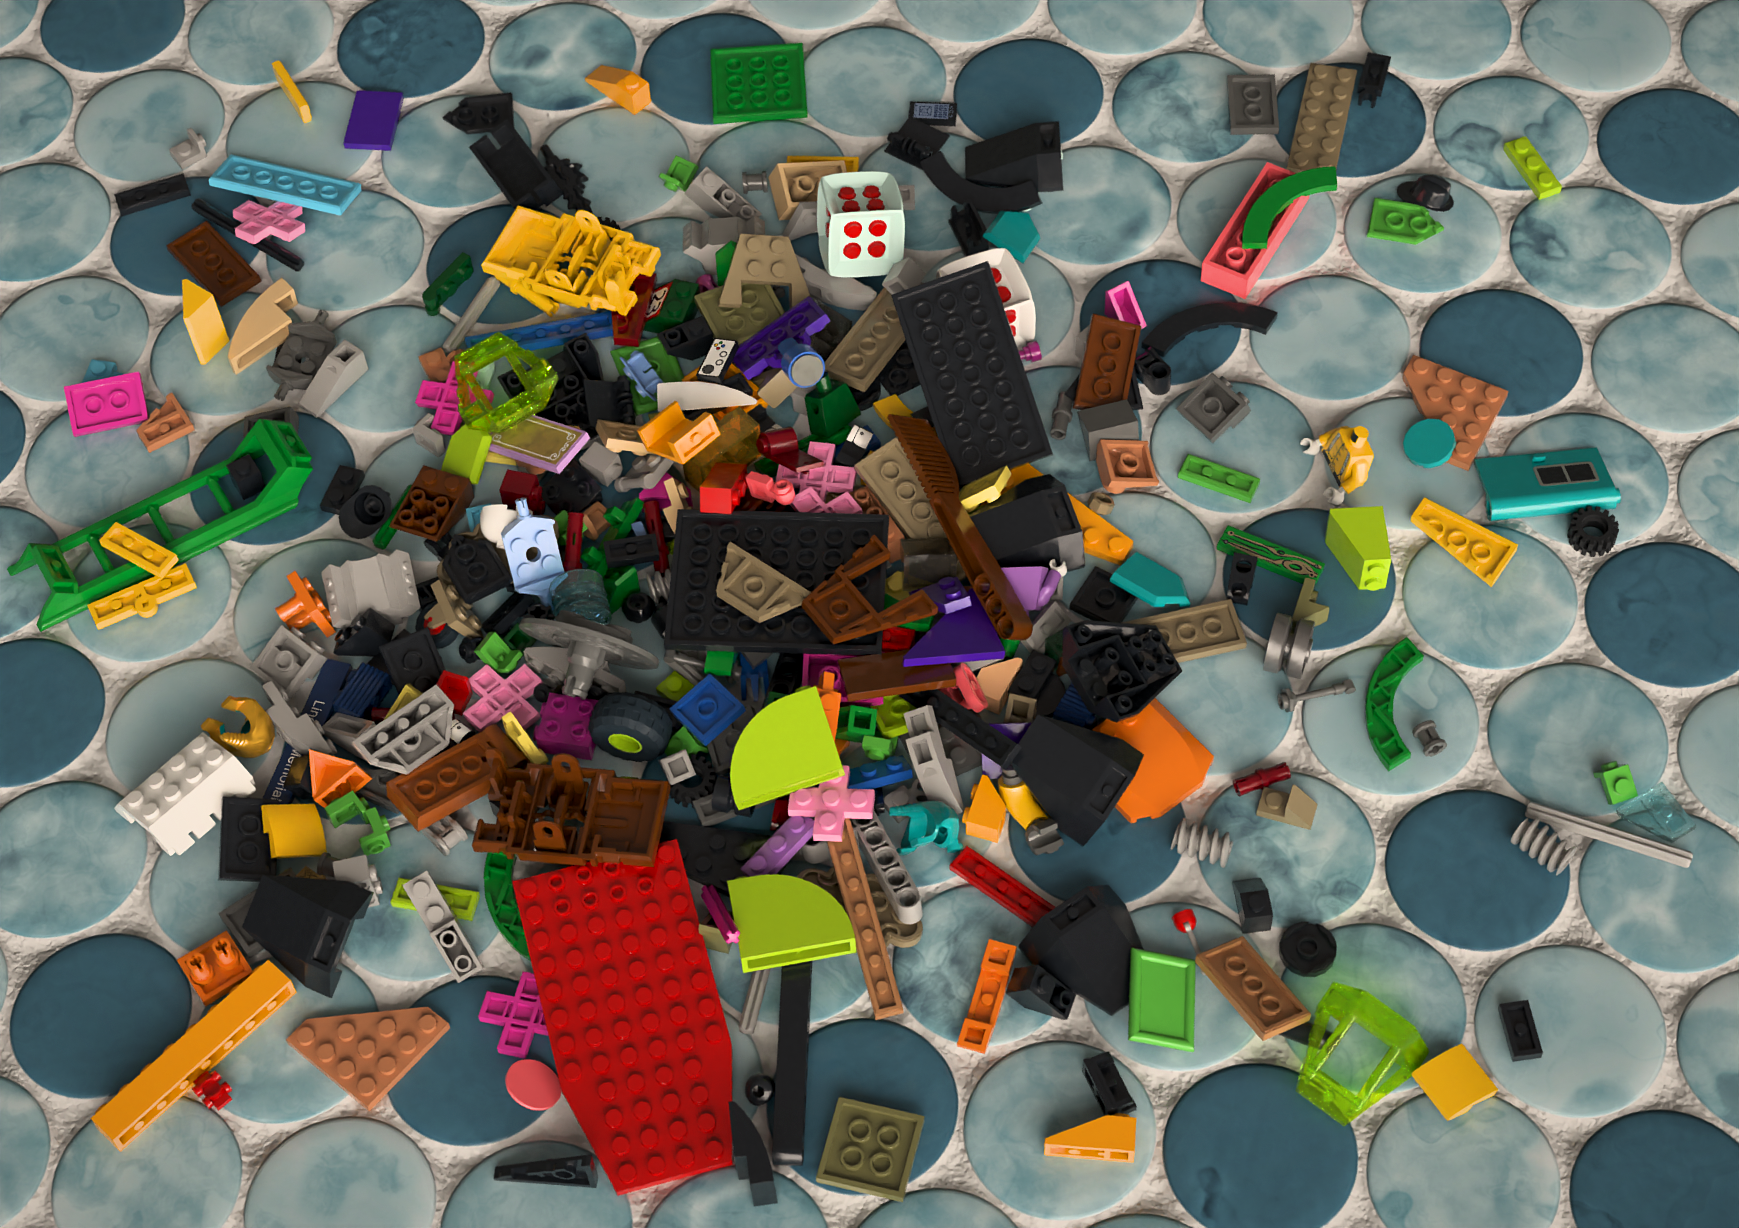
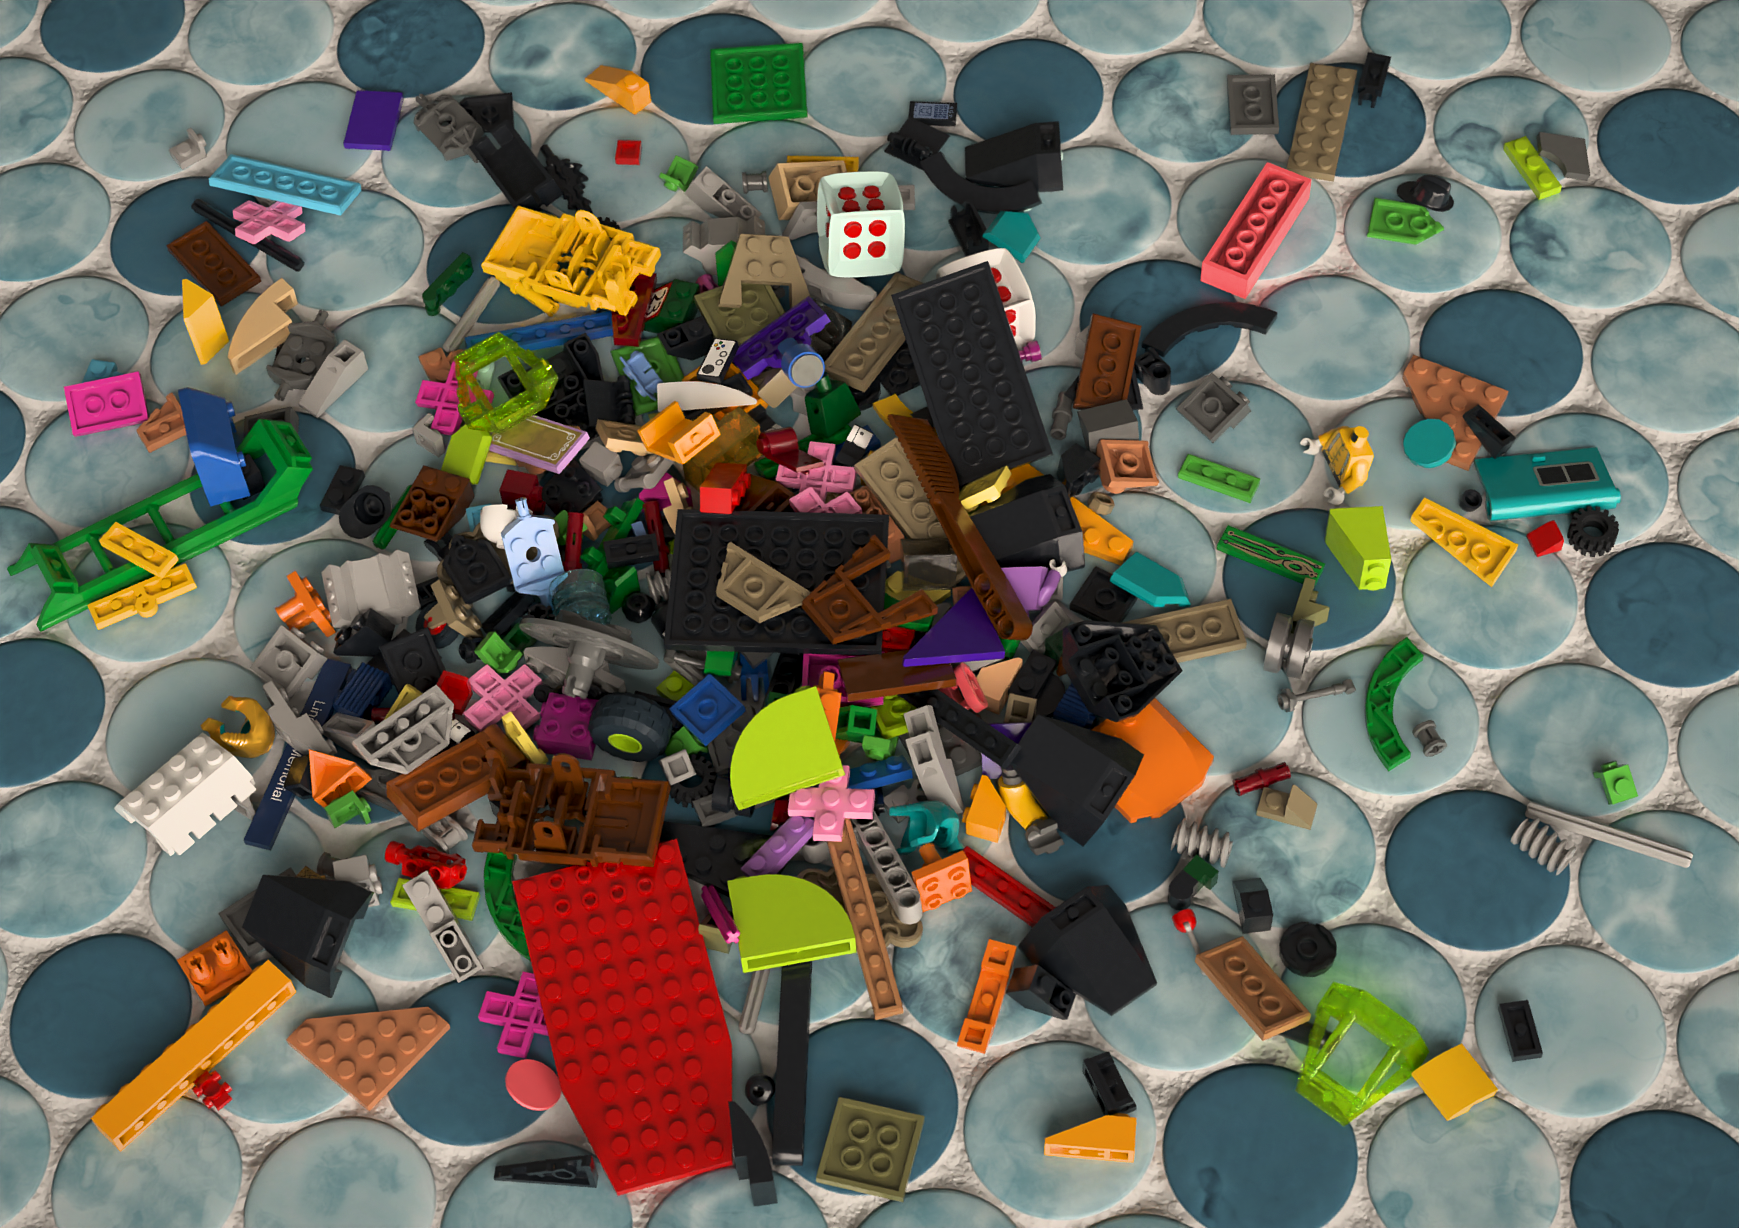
black tile [114,174,191,217] -> none
black tile [218,796,279,882] -> none
yellow slope [261,804,327,858] -> none
yellow tile [271,60,312,123] -> none
bright green bracket [359,807,391,856] -> none
coral plate [746,471,795,505] -> none
light grey brick [882,257,926,295] -> none
dark purple wing [909,577,972,614] -> none
dark pink slope [1104,281,1147,329] -> none
bright green piece [1128,948,1196,1052] -> none
black leg [1226,552,1258,606] -> none
green tile [1242,166,1337,249] -> none
clear light blue wing [1616,782,1696,843] -> none
none -> blue windscreen [178,387,250,506]
none -> red brick [385,841,467,889]
none -> dark grey plate [413,94,484,163]
none -> red plate [615,140,642,165]
none -> orange plate [911,843,972,912]
none -> black slope [1057,443,1101,498]
none -> leg [1167,855,1219,910]
none -> black hinge [1459,489,1482,512]
none -> black slope [1462,405,1516,459]
none -> red slope [1526,520,1564,557]
none -> dark grey tile [1536,132,1590,181]

